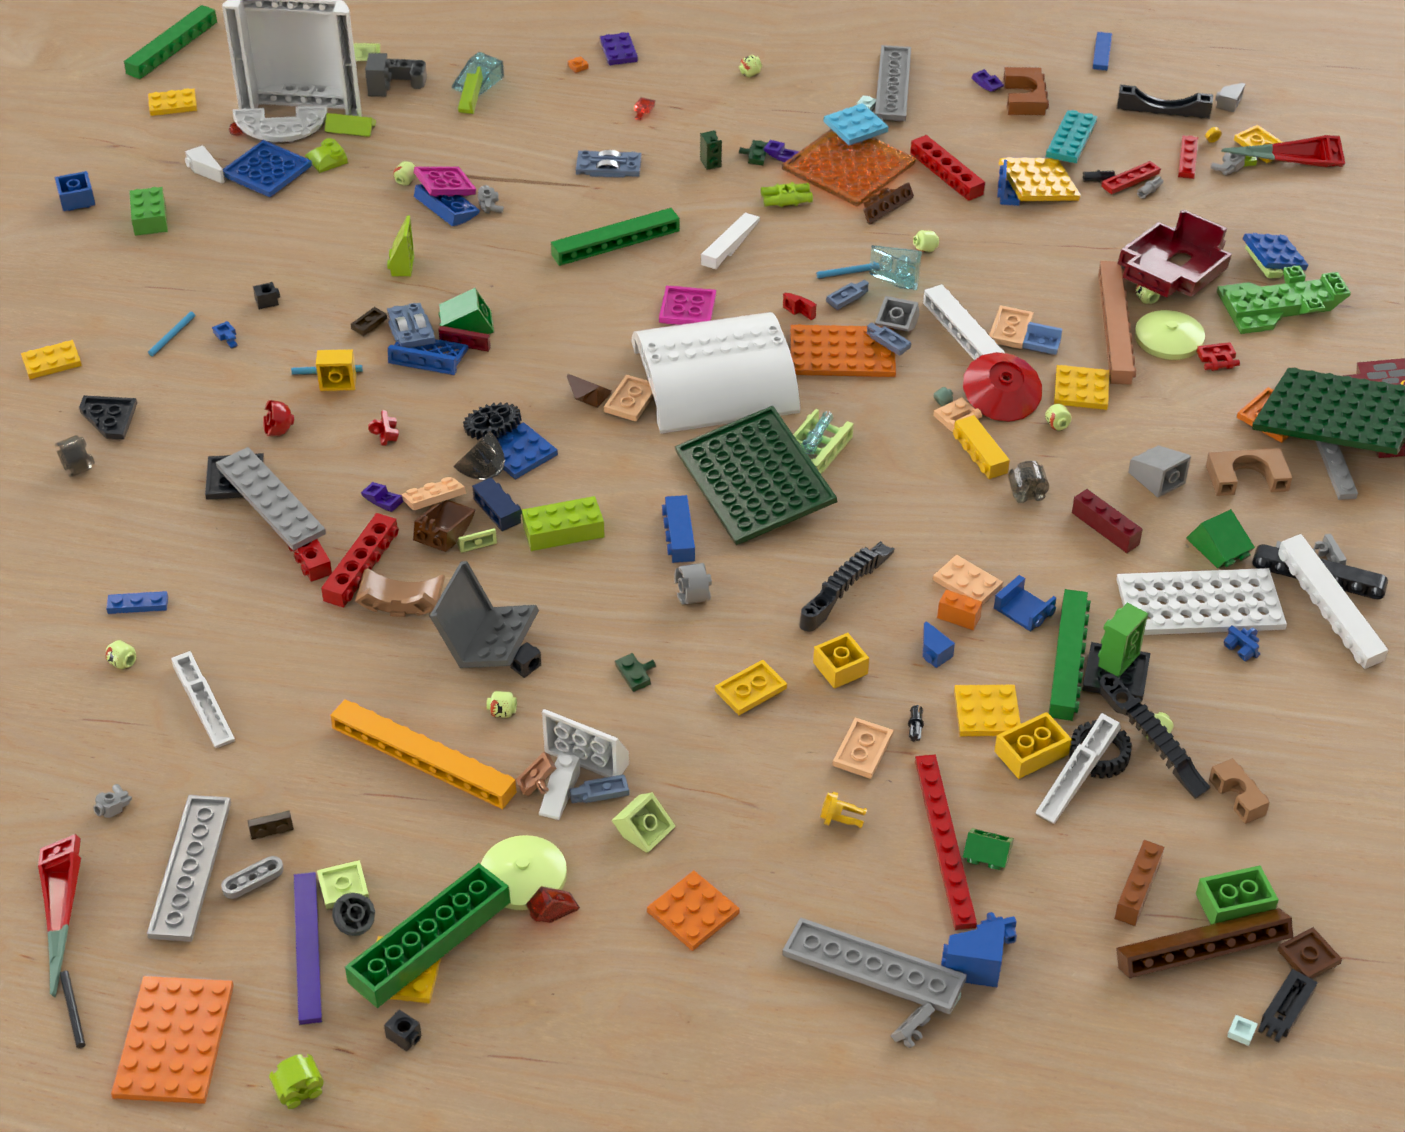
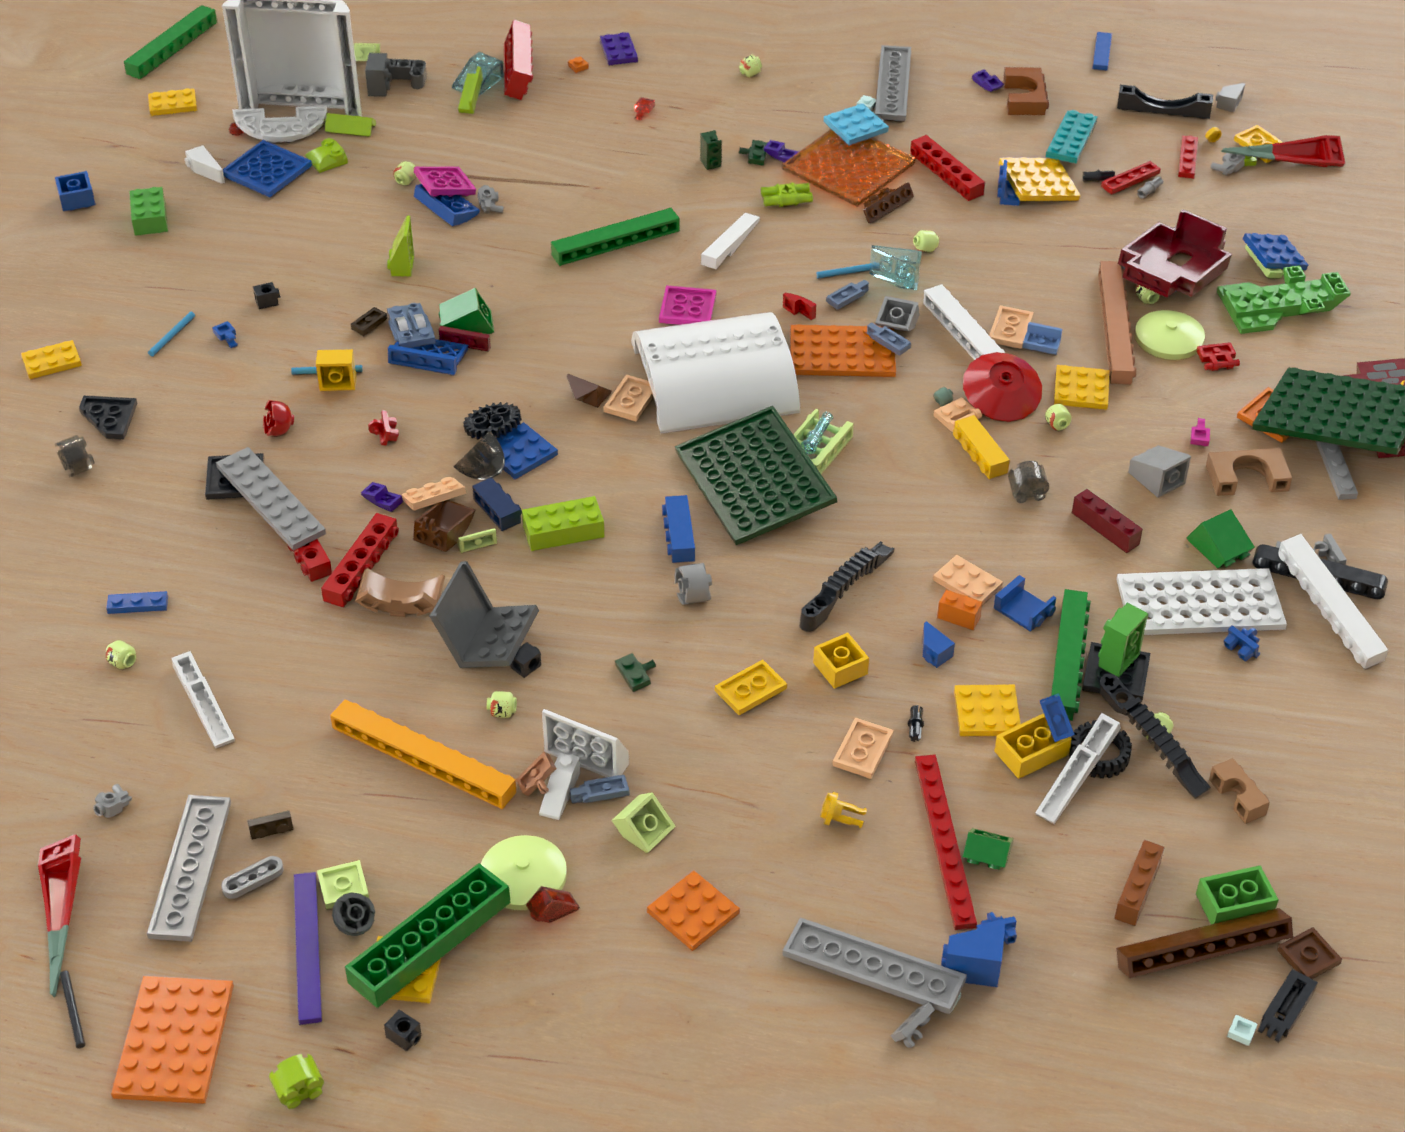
sand blue piece [576,150,642,178] -> none
none -> brick [503,20,533,100]
none -> blue panel [1039,693,1074,742]
none -> dark pink plate [1190,418,1210,446]

